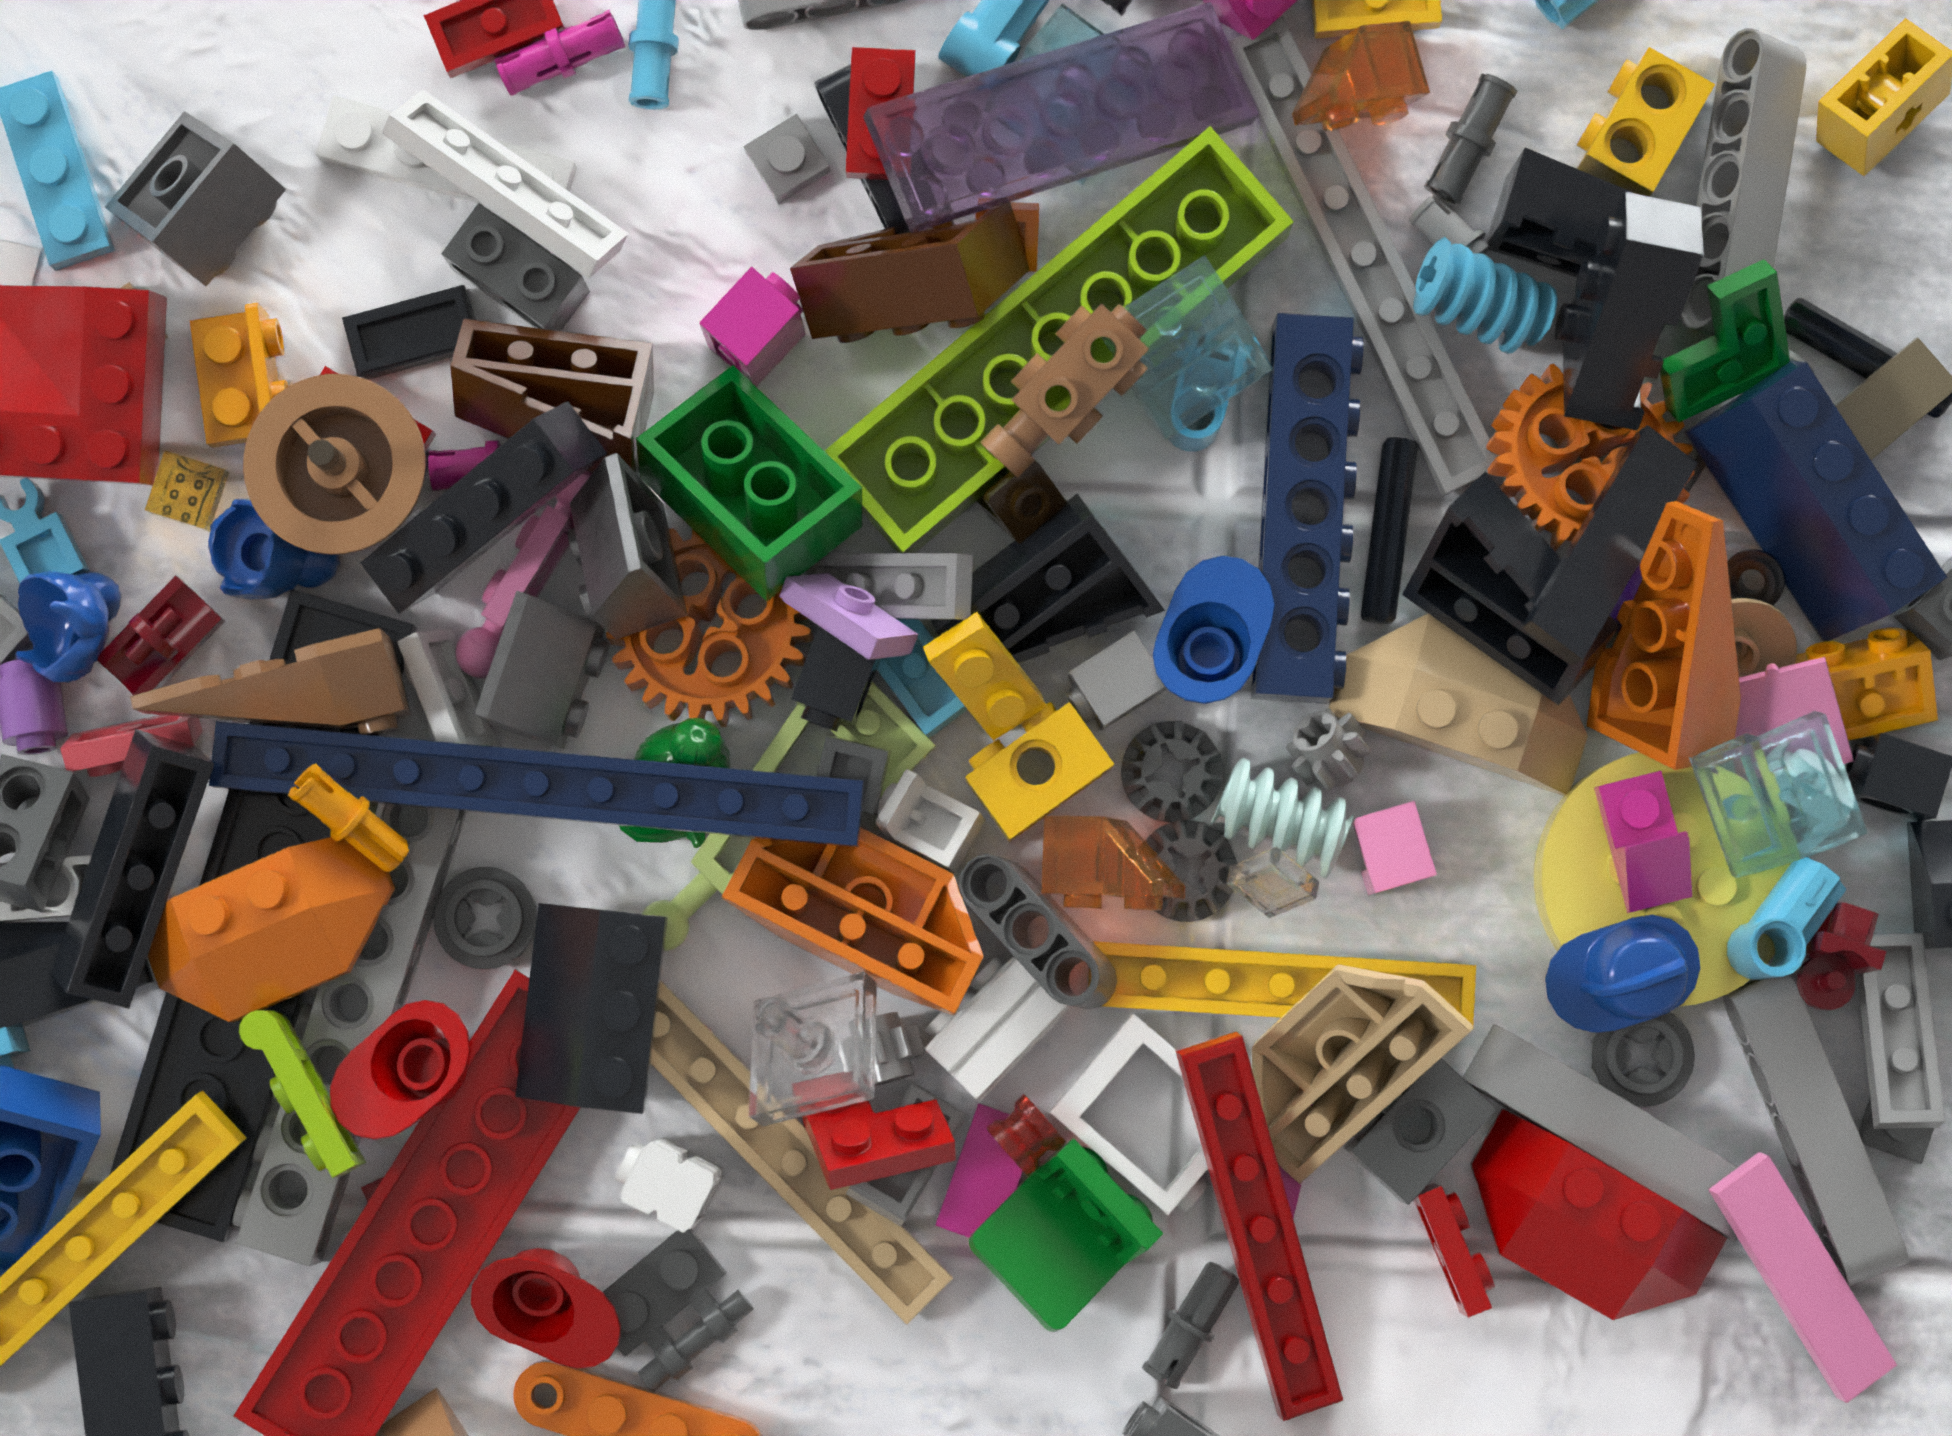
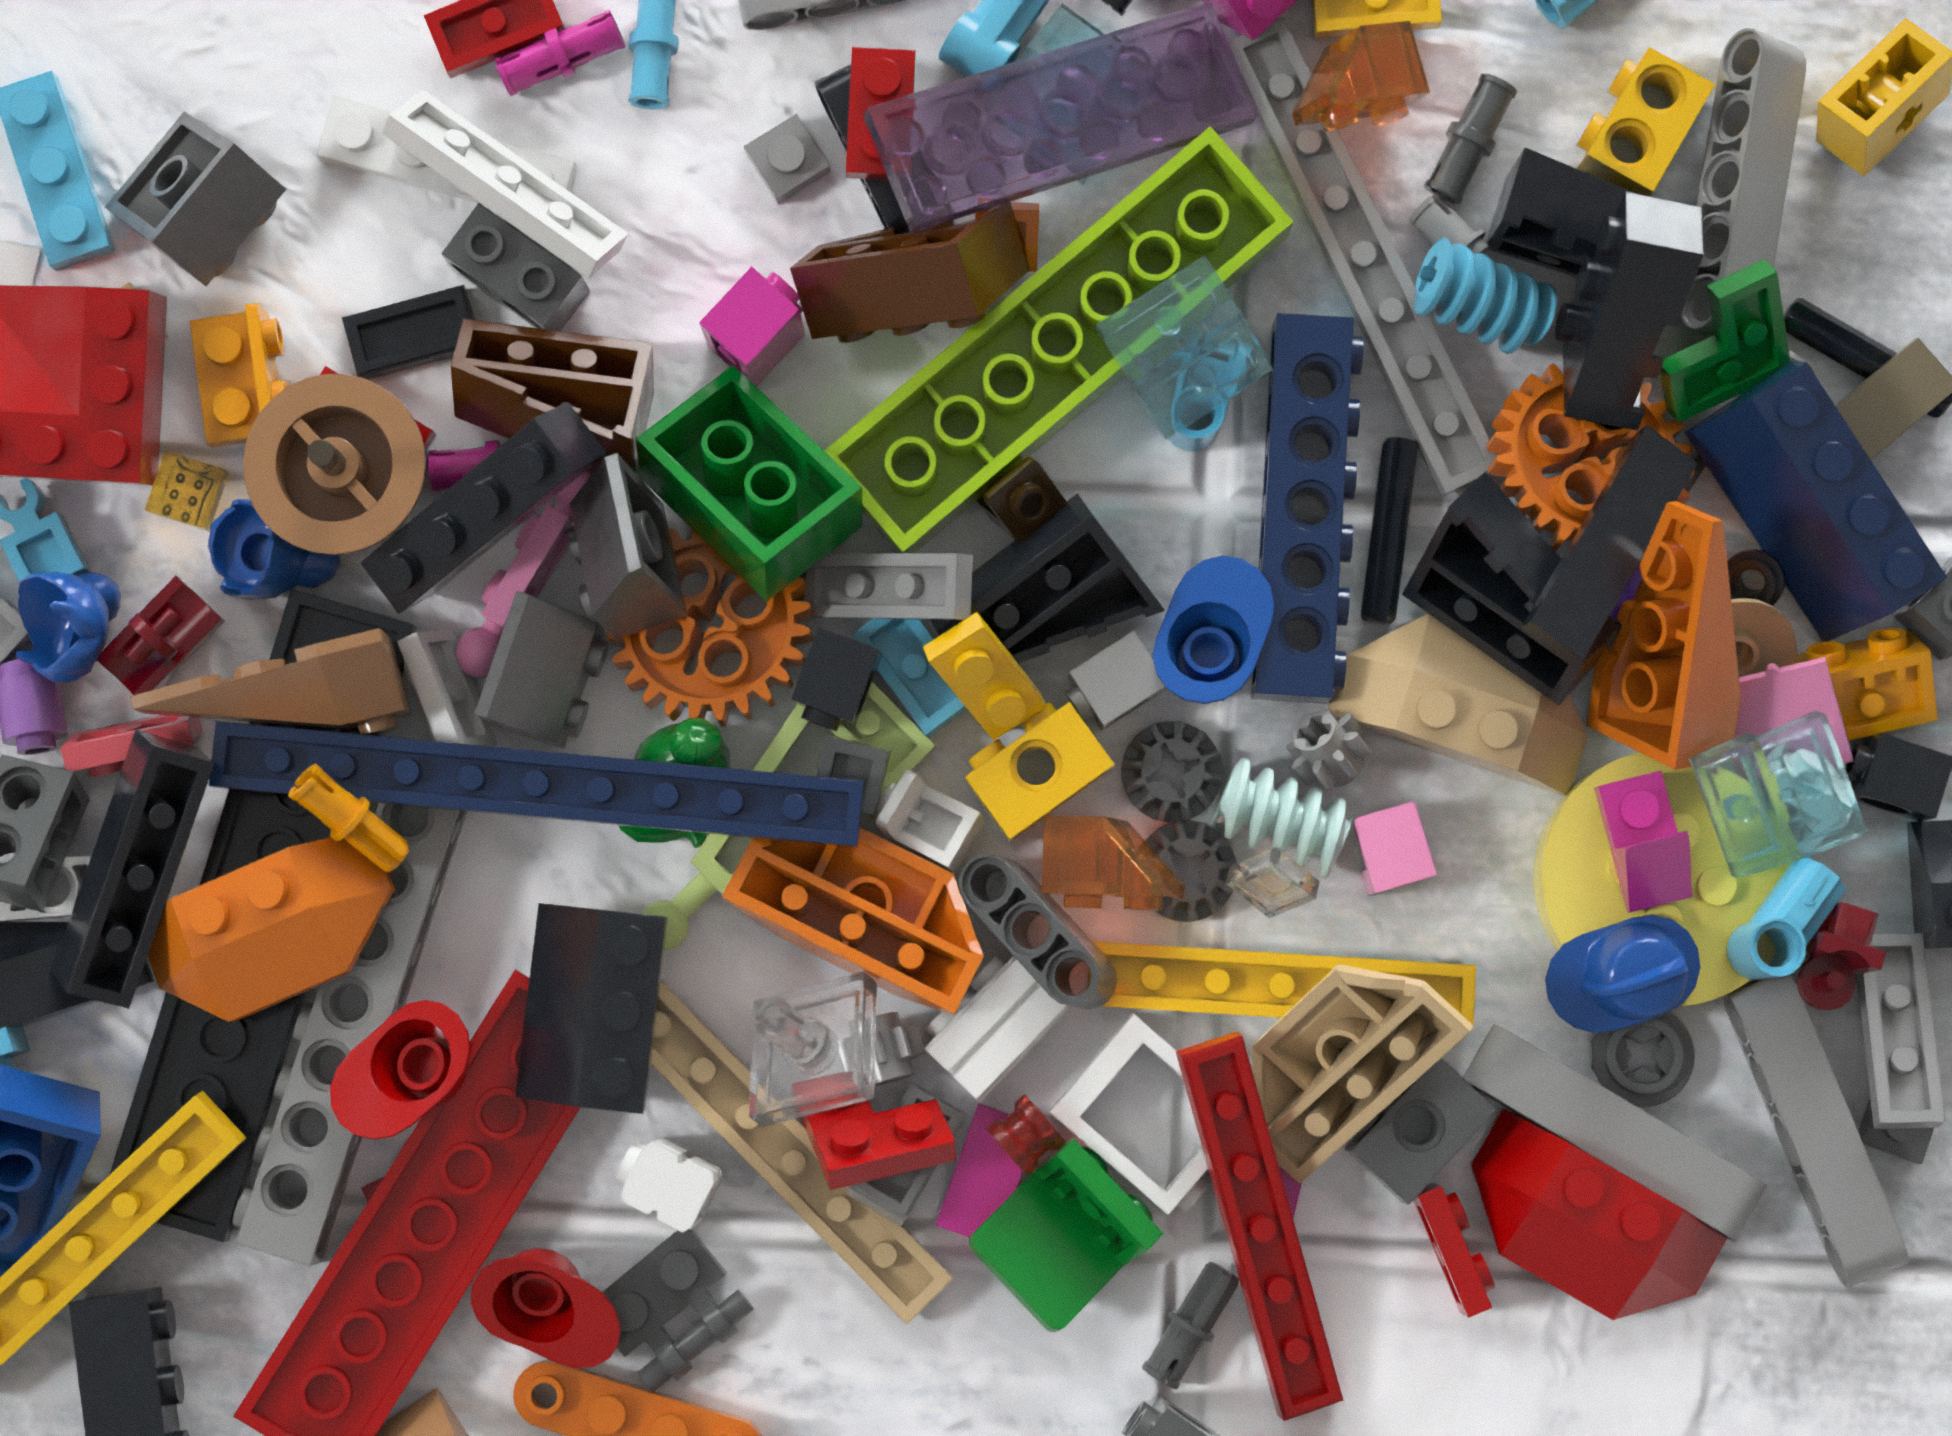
lime plate [239,1010,367,1178] -> none
dark grey gear [433,867,536,969] -> none
lavender plate [779,573,918,660] -> none
medium nougat brick [980,304,1149,478] -> none
bright pink tile [1708,1152,1897,1403] -> none

